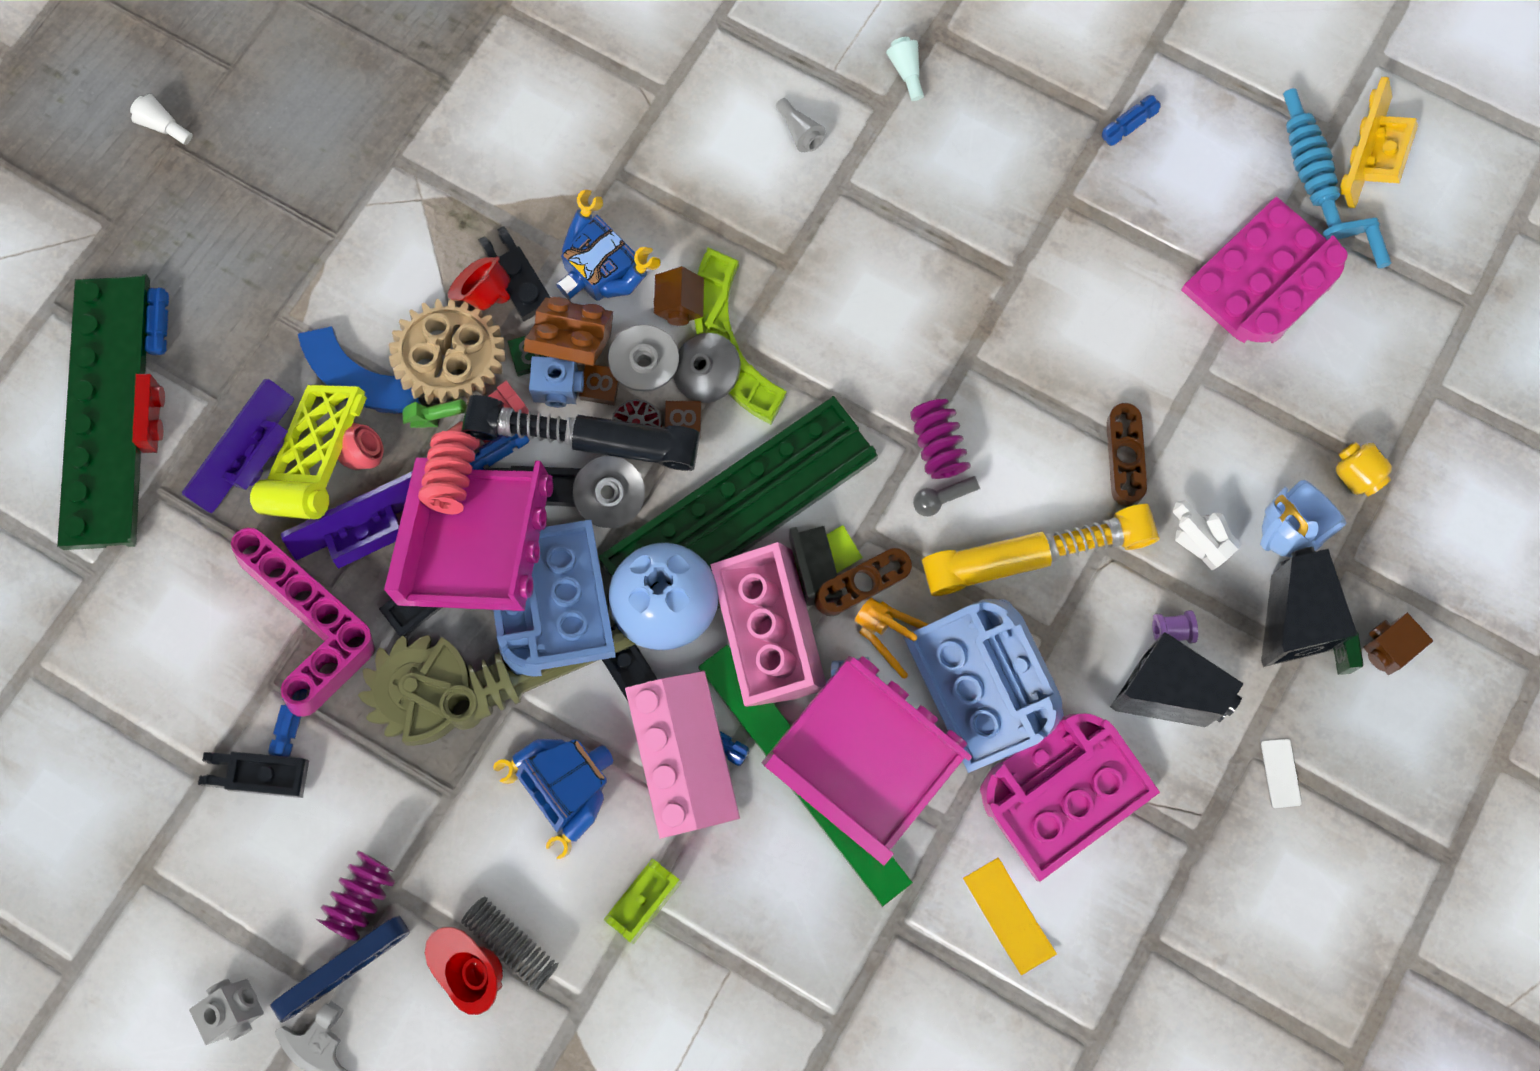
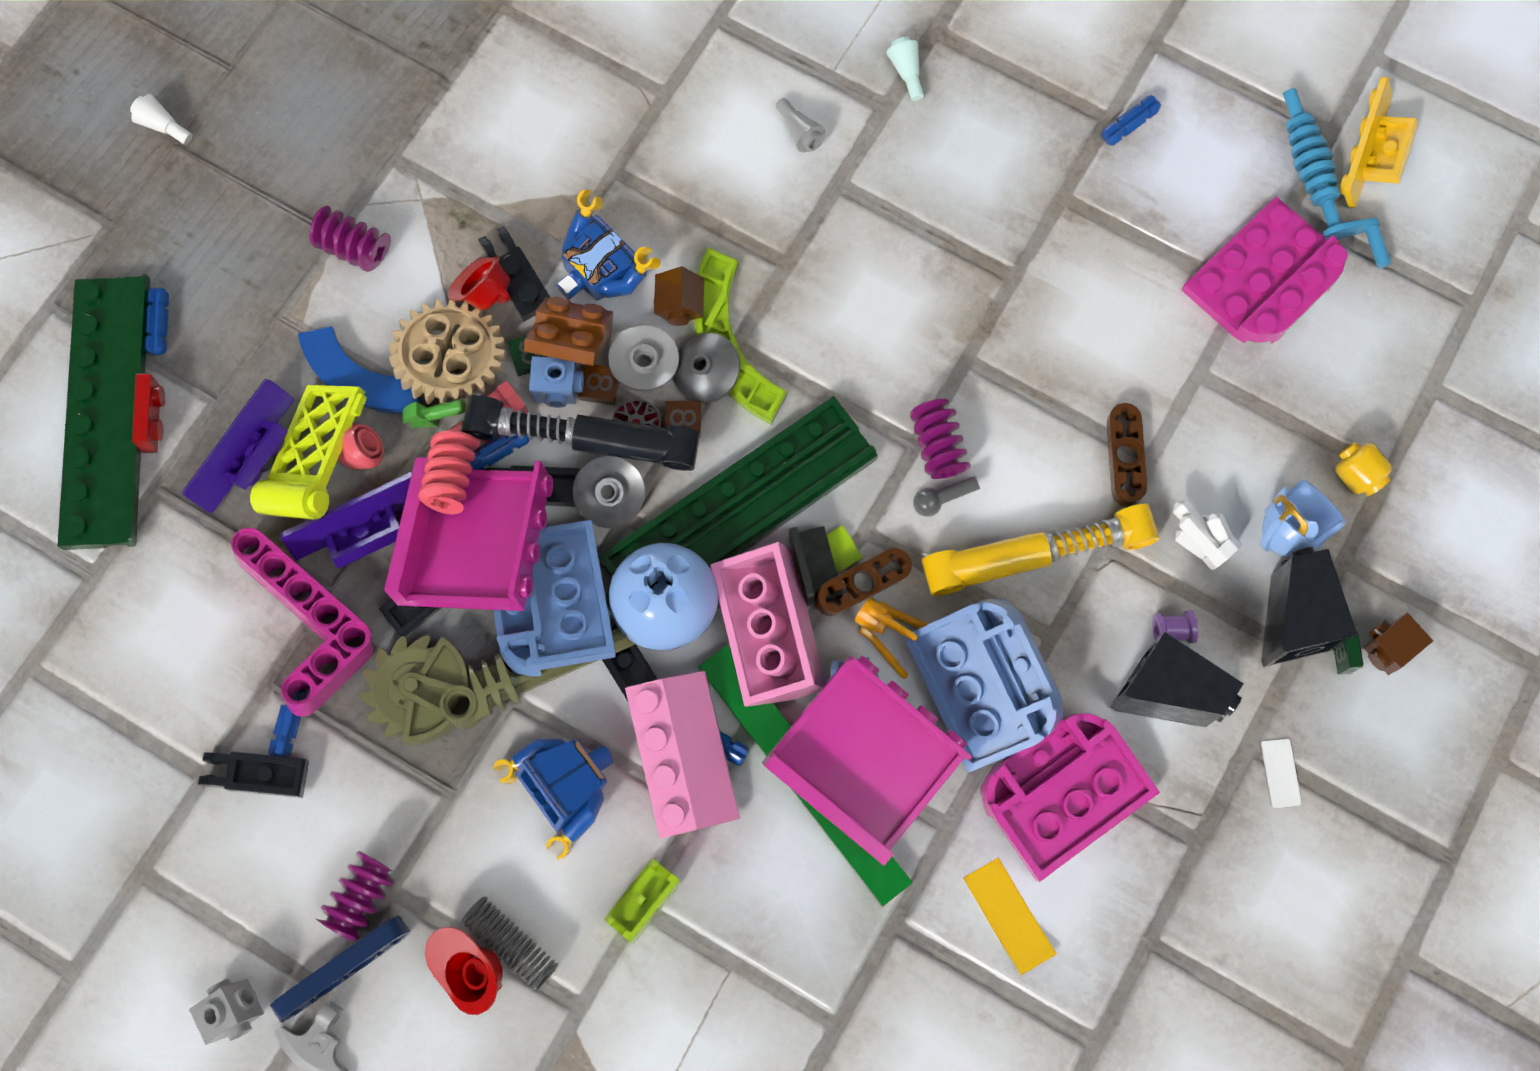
none -> magenta piece [309,205,391,272]

